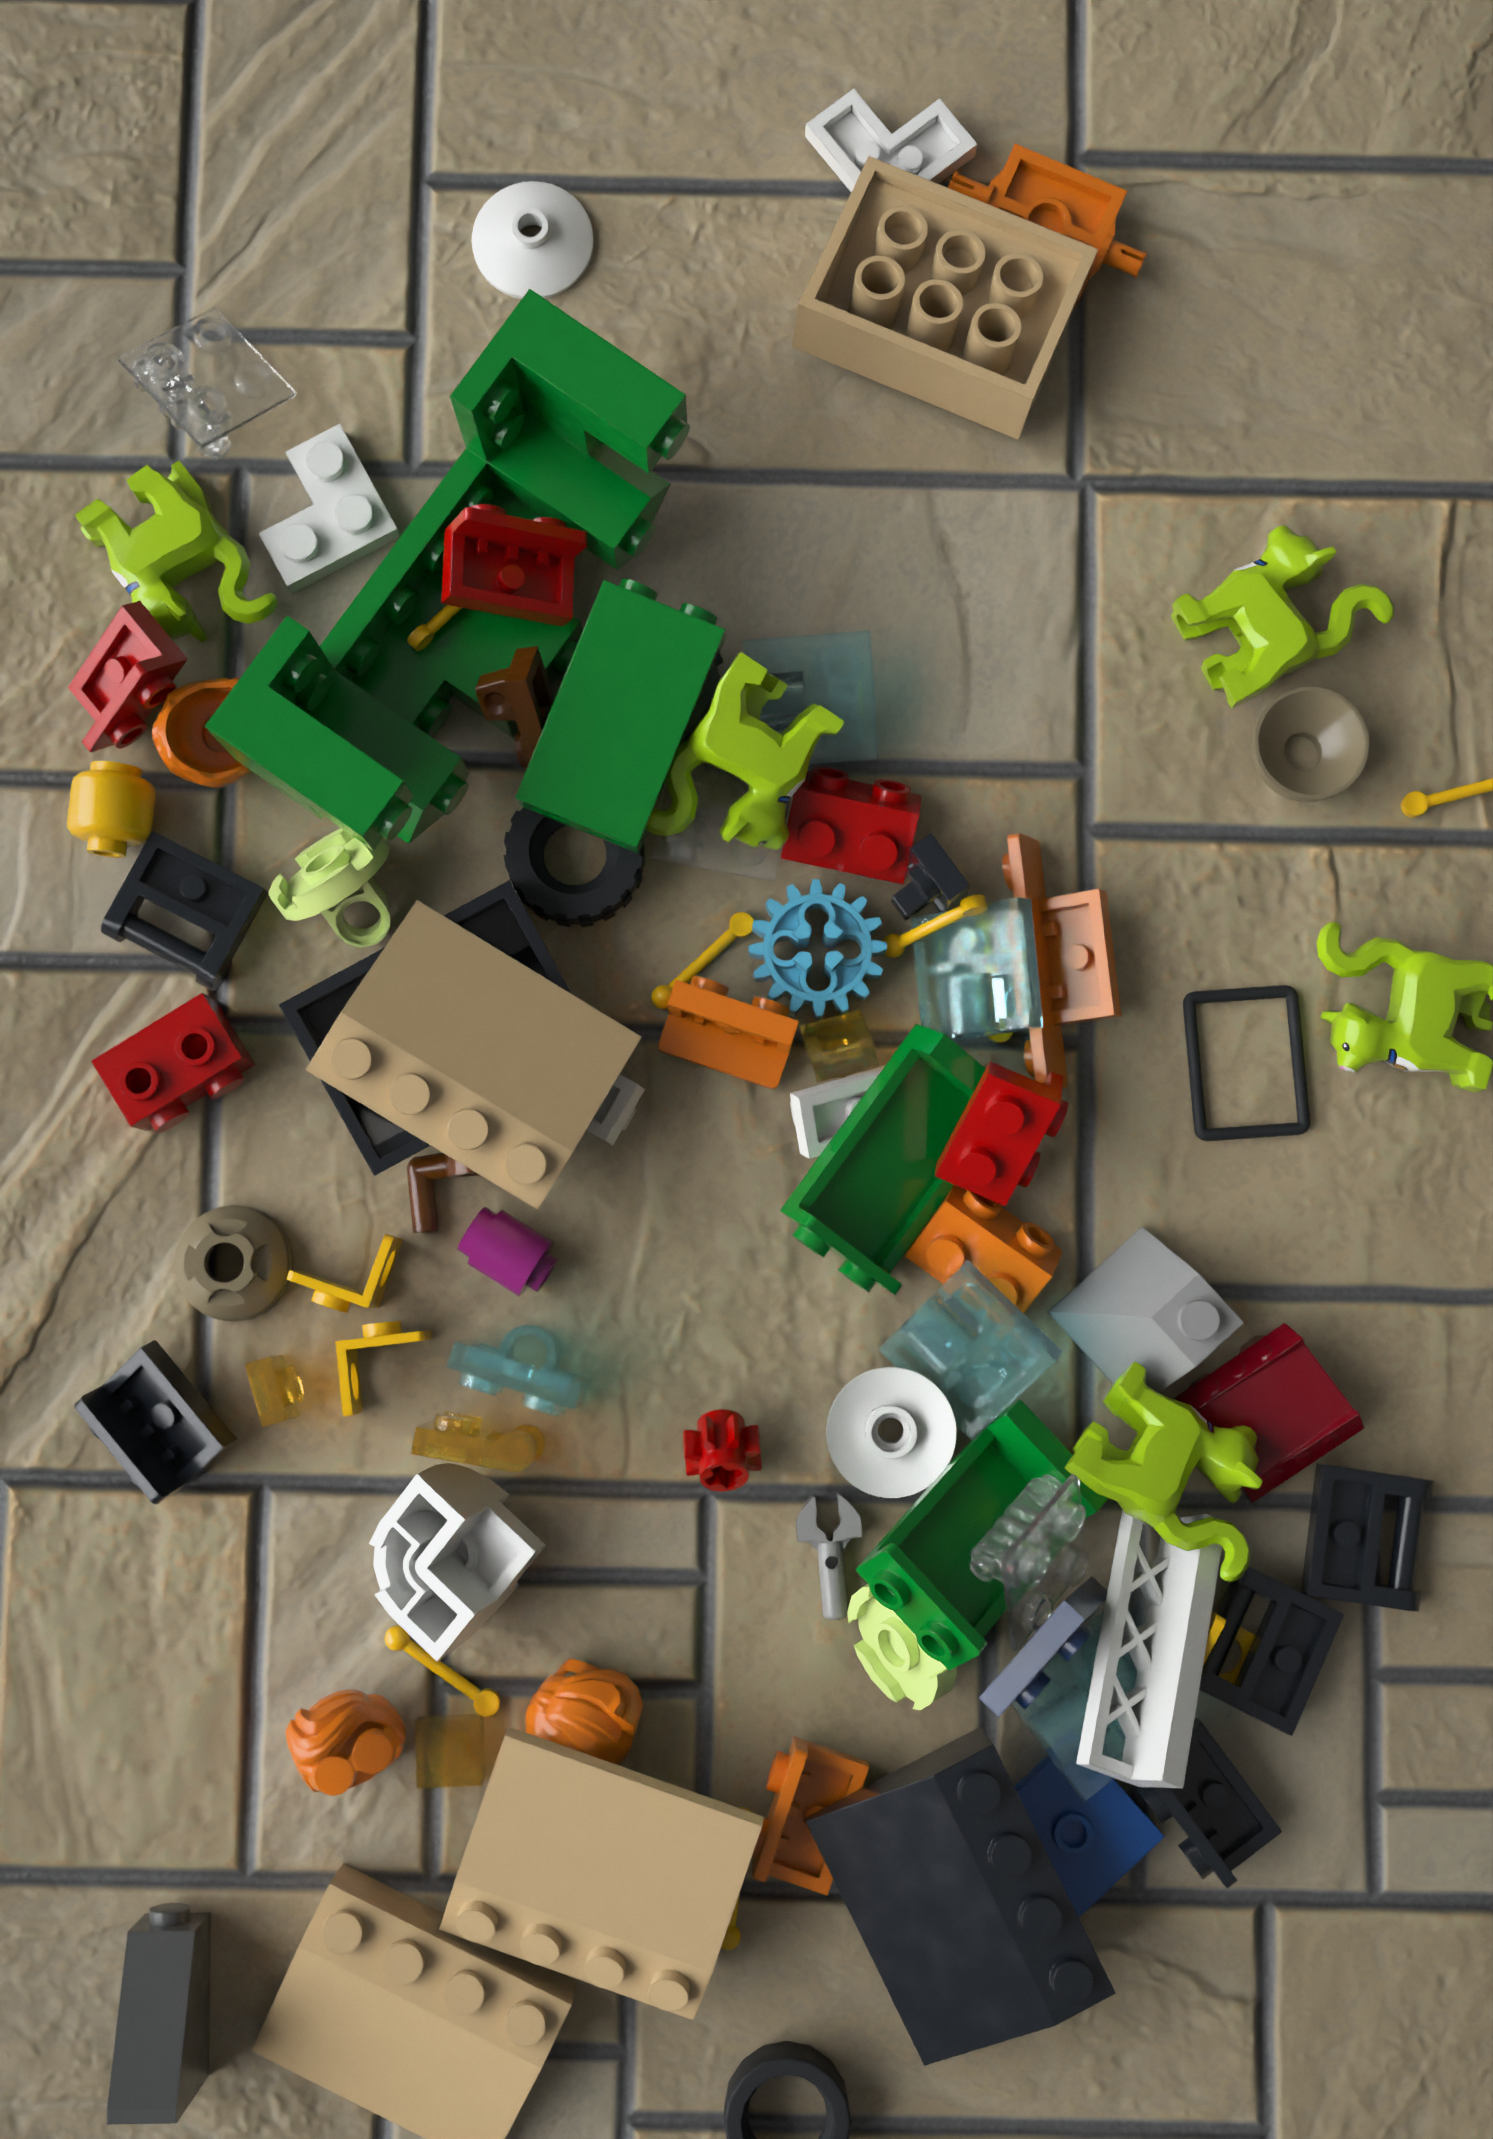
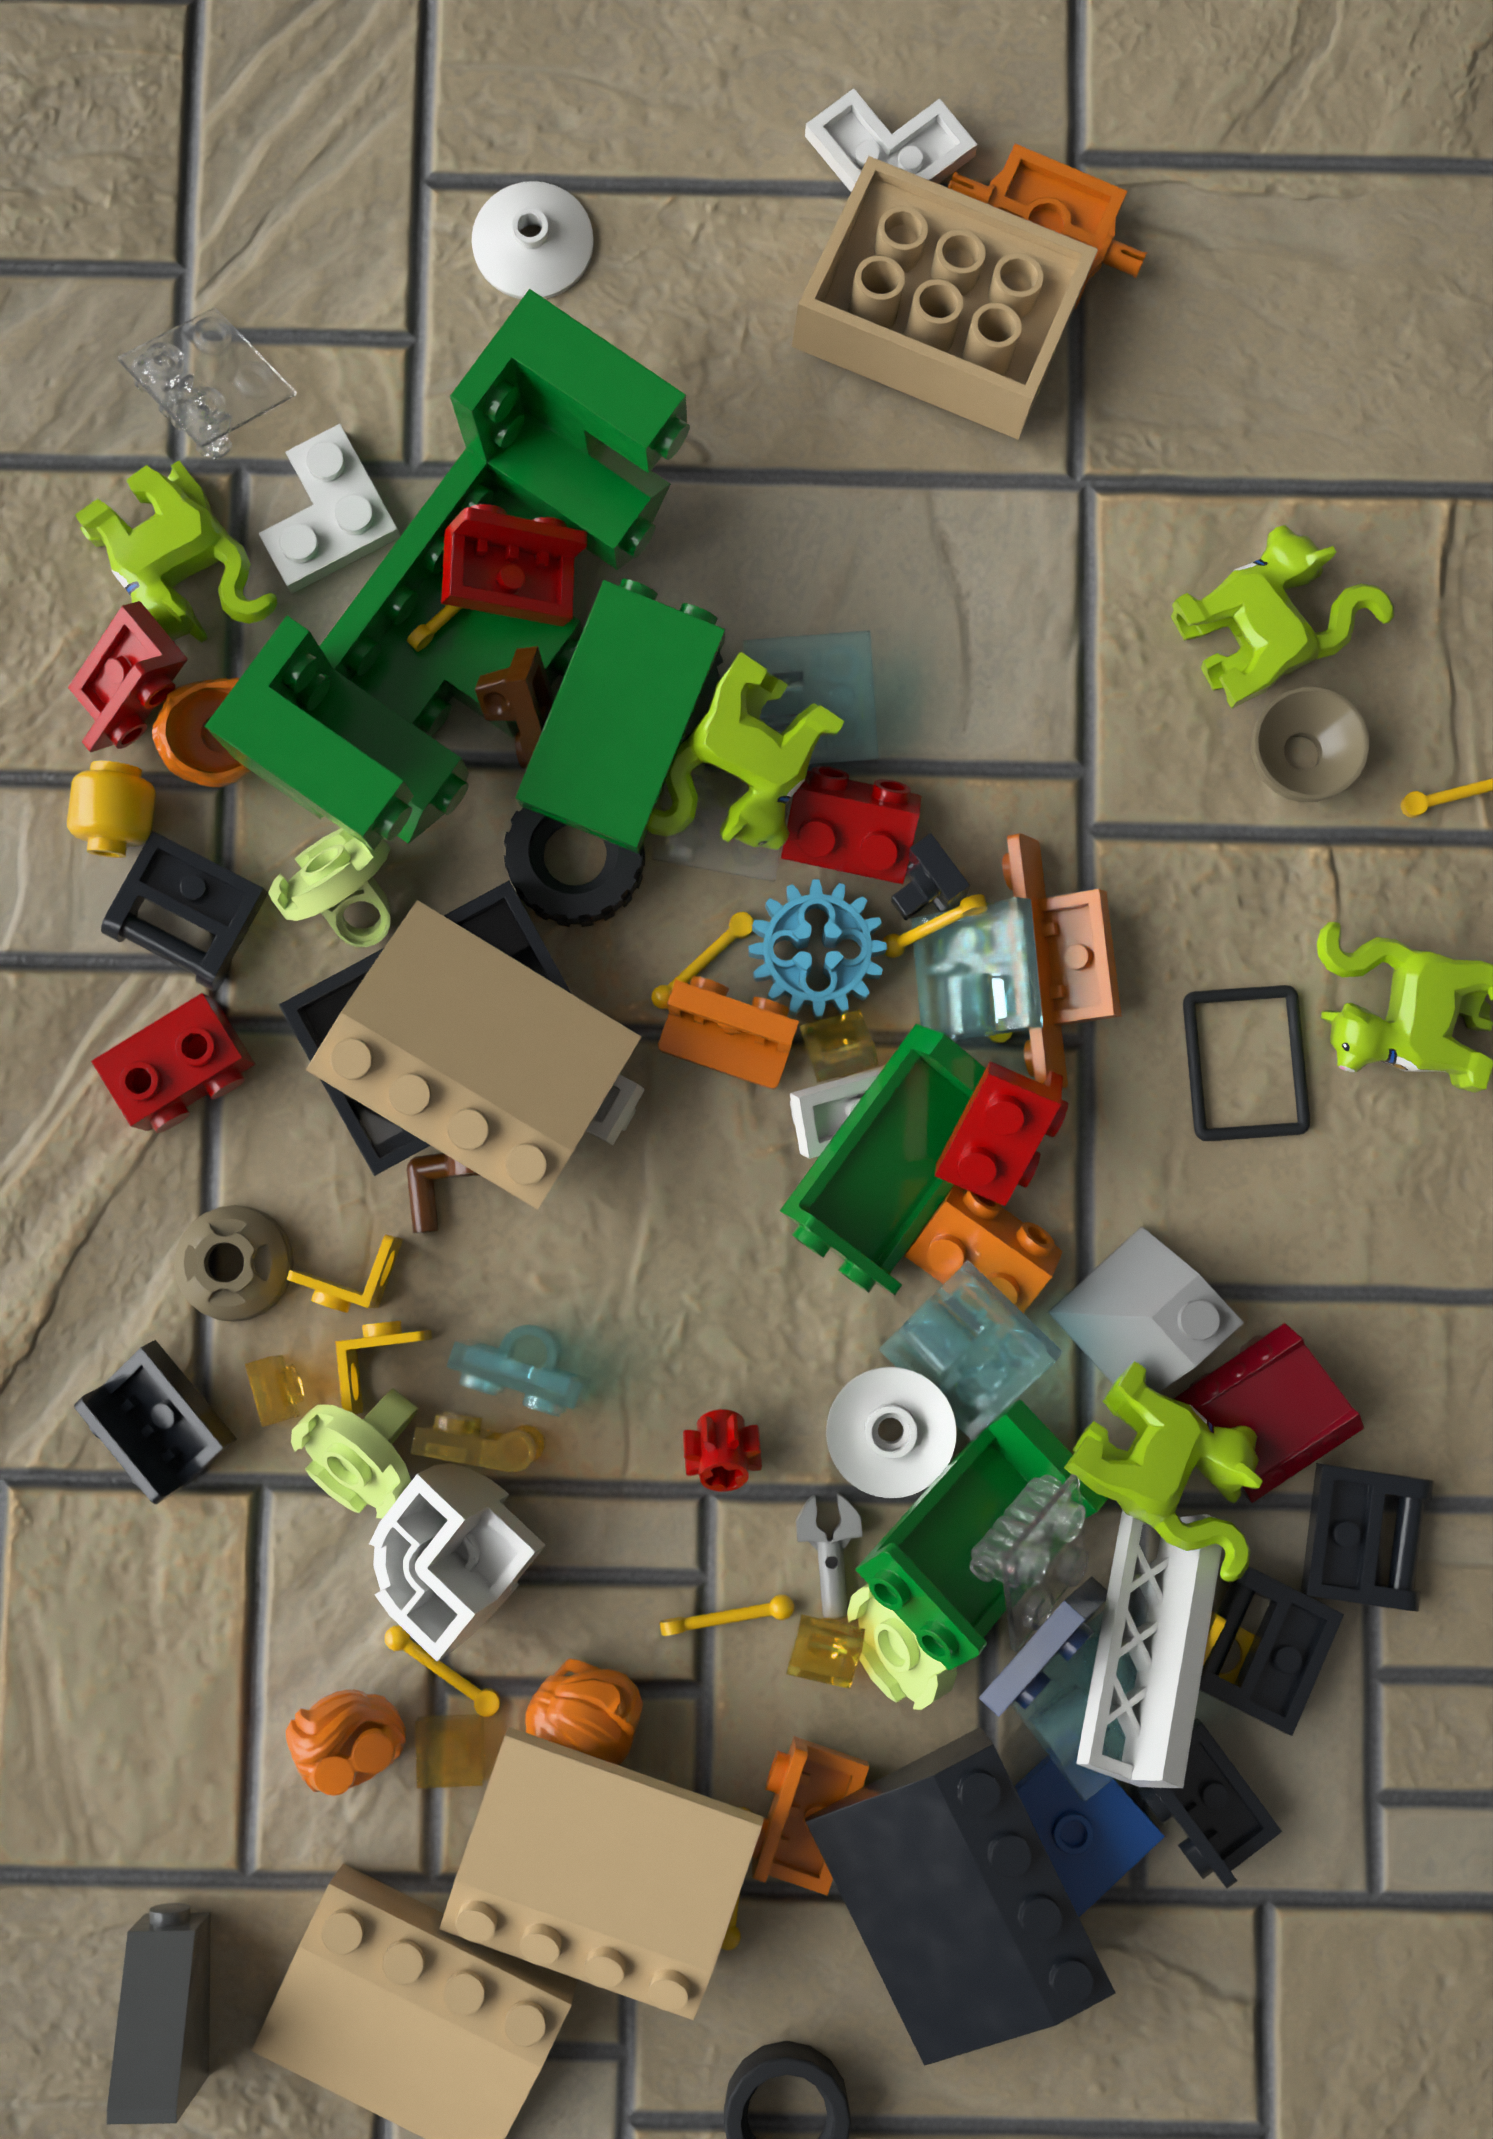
magenta brick [457,1207,558,1297] -> none
none -> yellowish green tile [291,1388,419,1519]
none -> yellow hinge [659,1594,794,1636]
none -> clear yellow plate [786,1614,865,1689]

